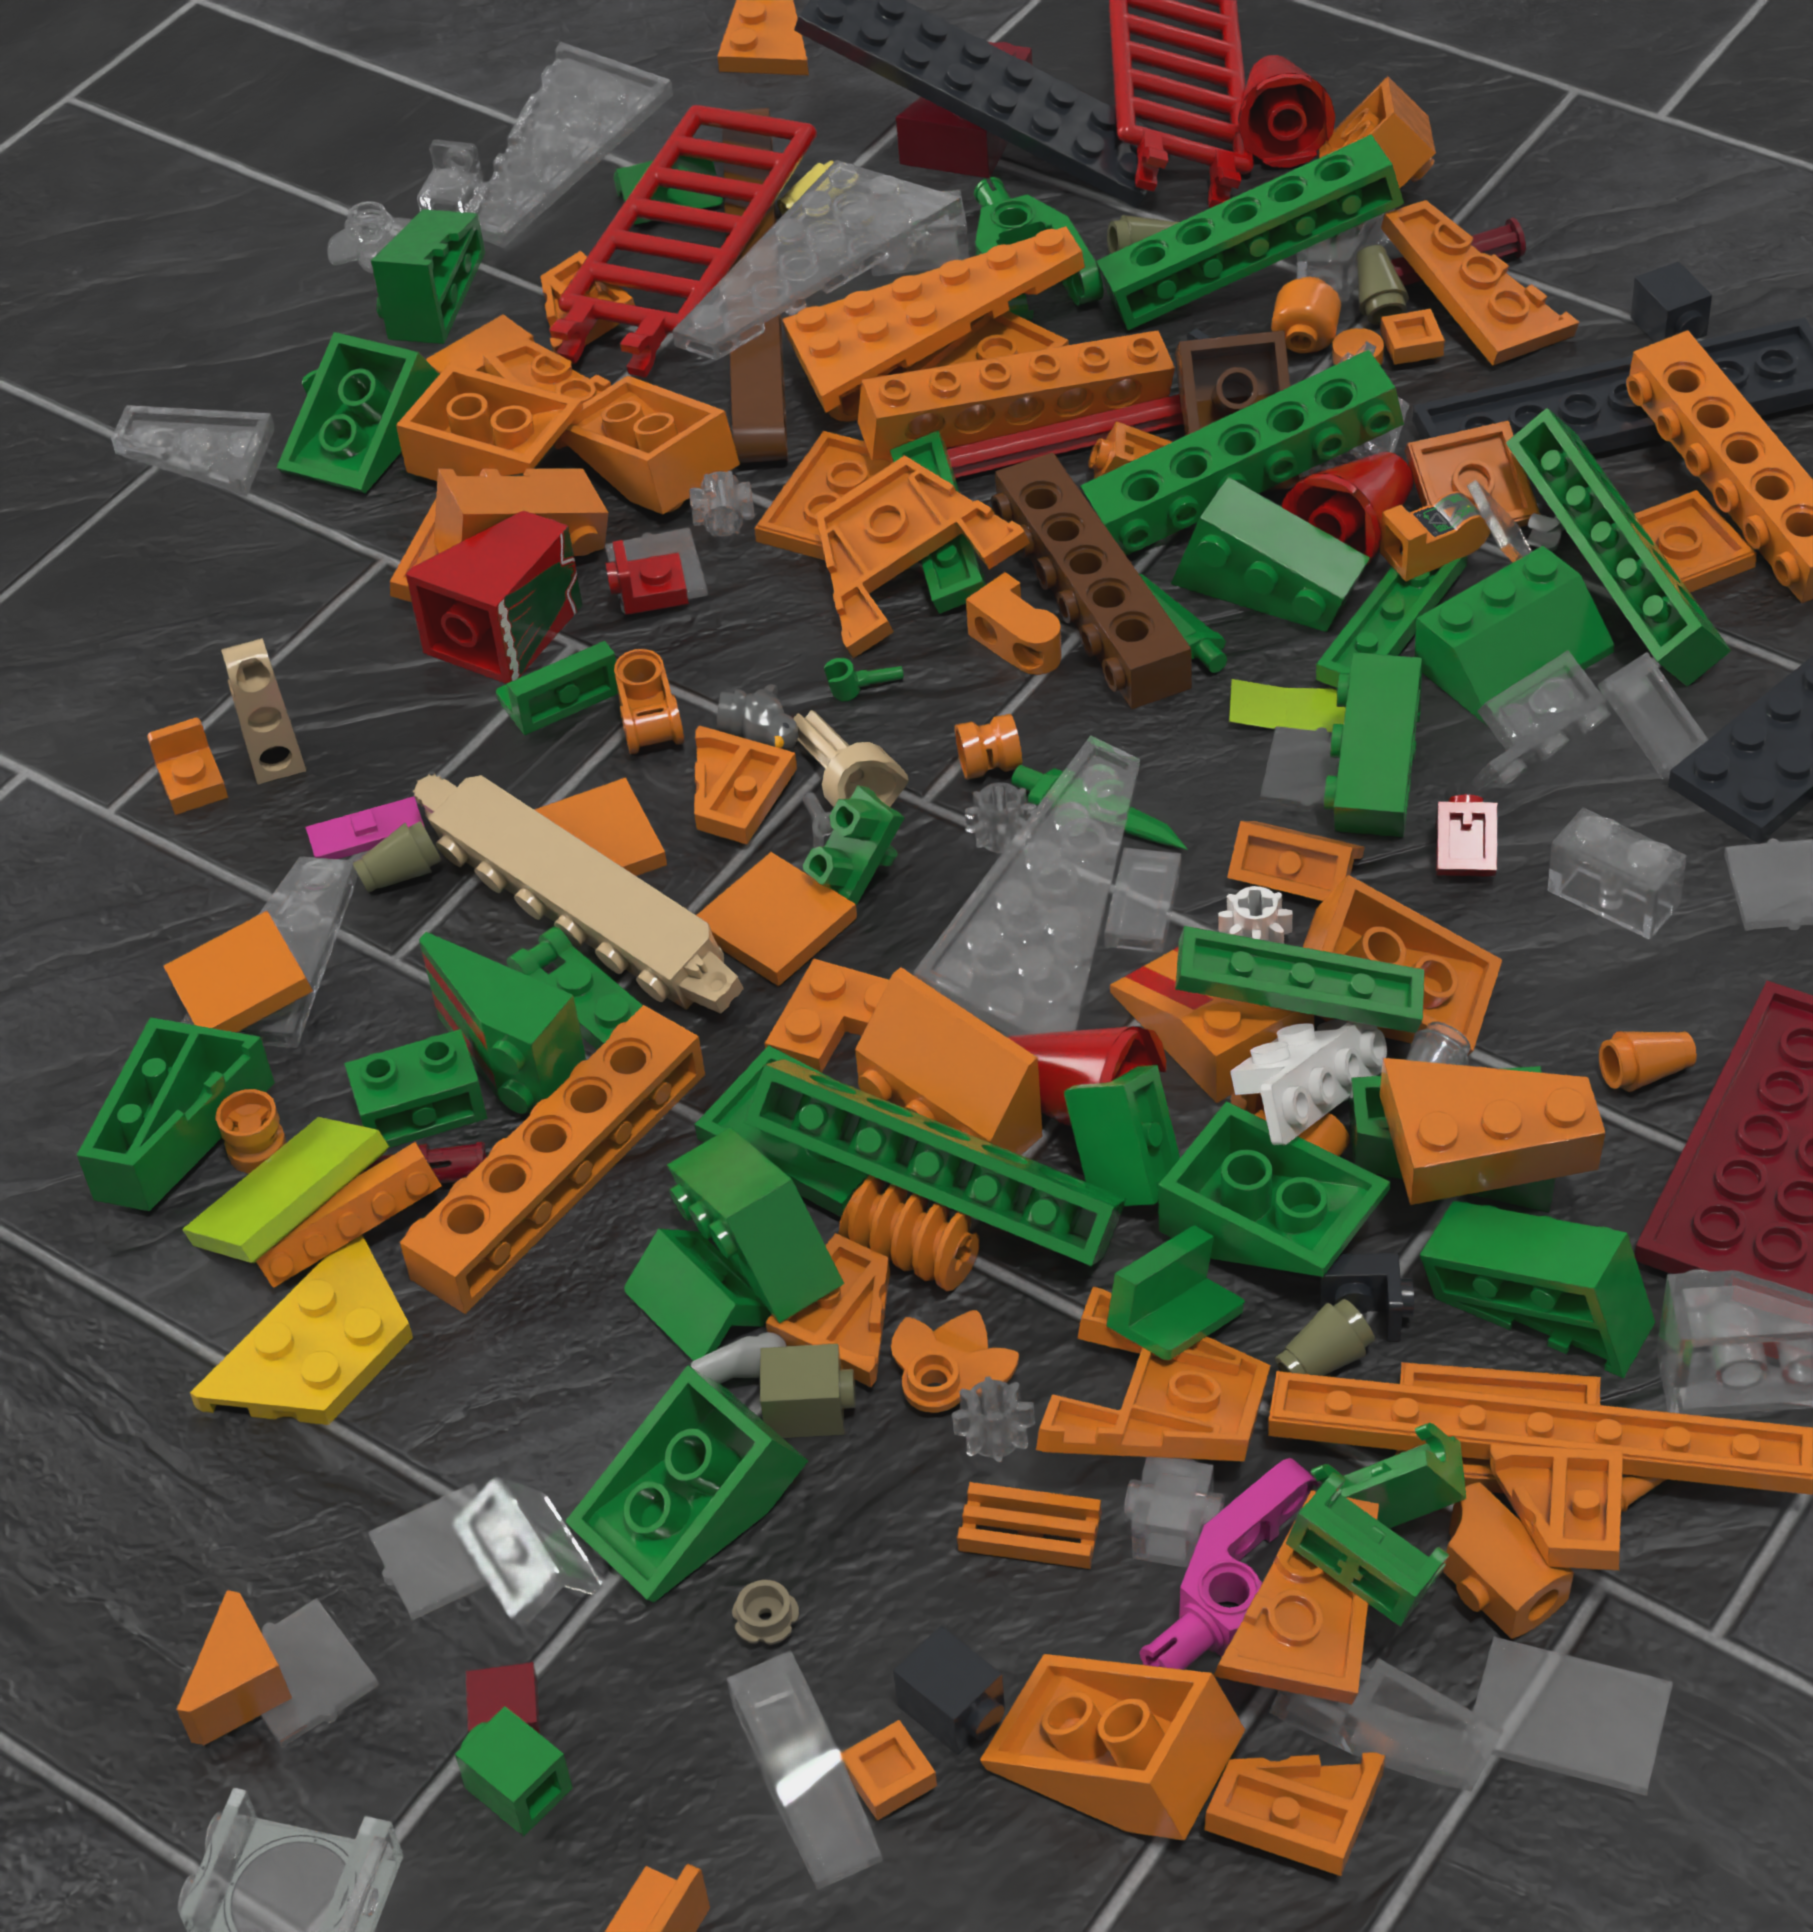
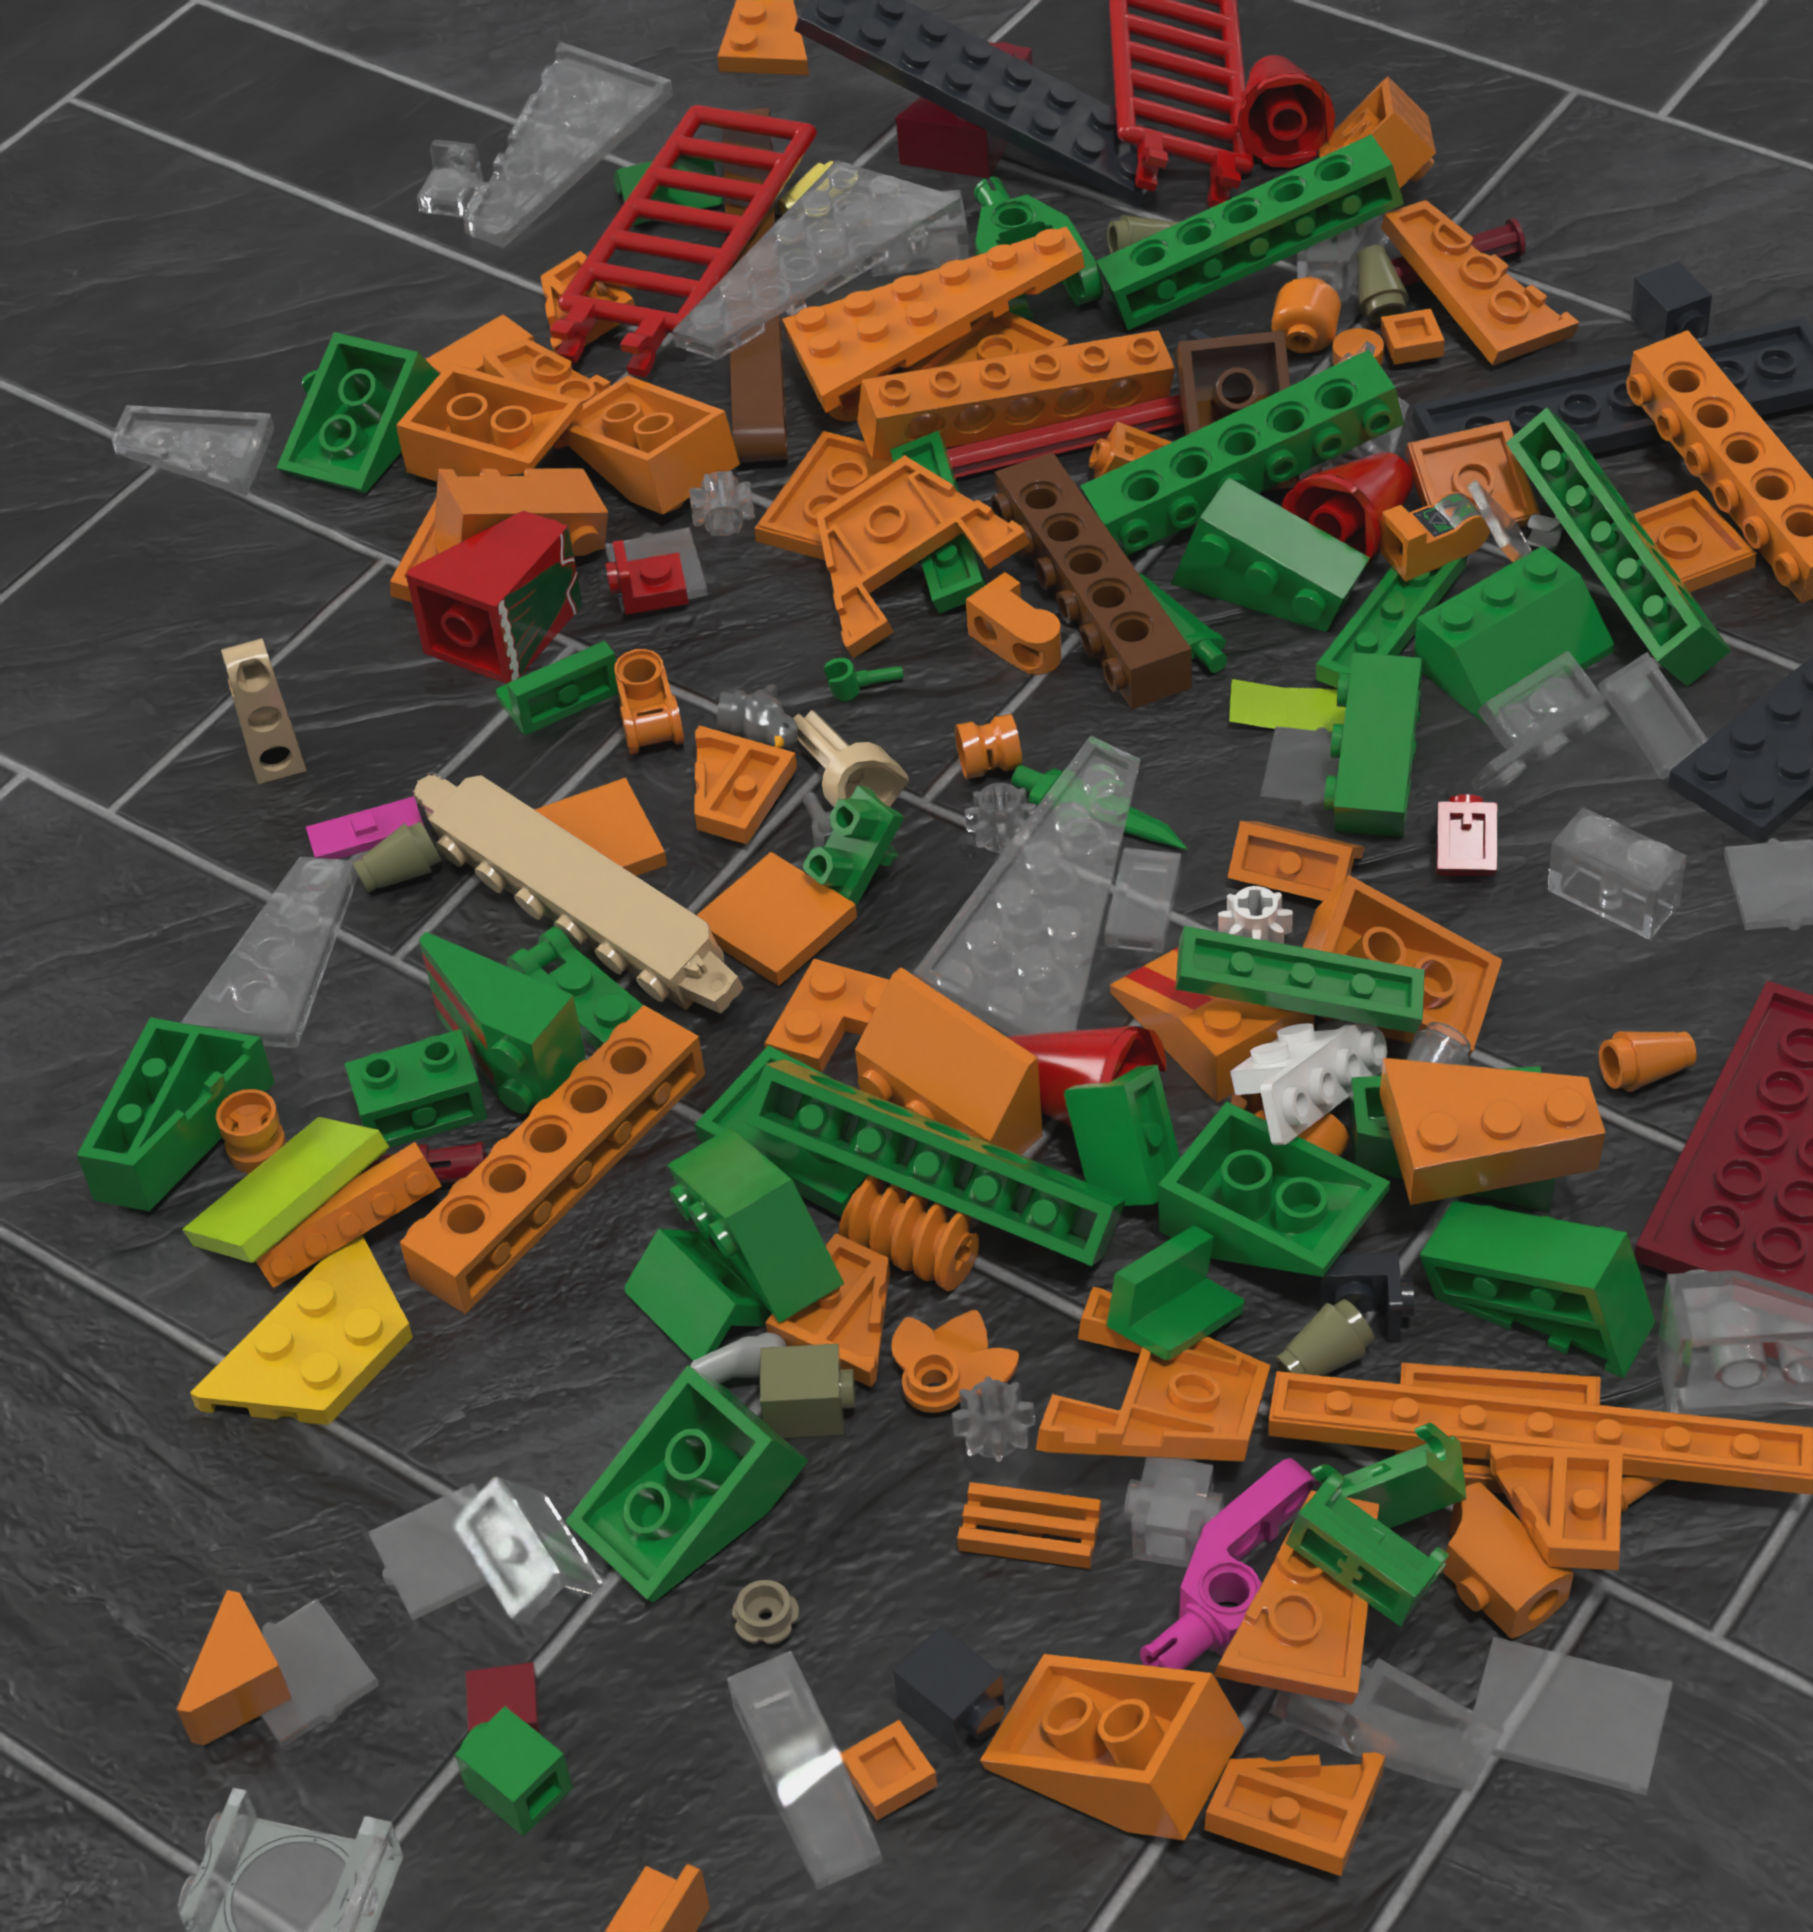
orange bracket [147,718,228,815] -> none
orange tile [163,911,313,1033] -> none
clear plate [327,201,411,273] -> none
green wedge [371,209,486,344] -> none

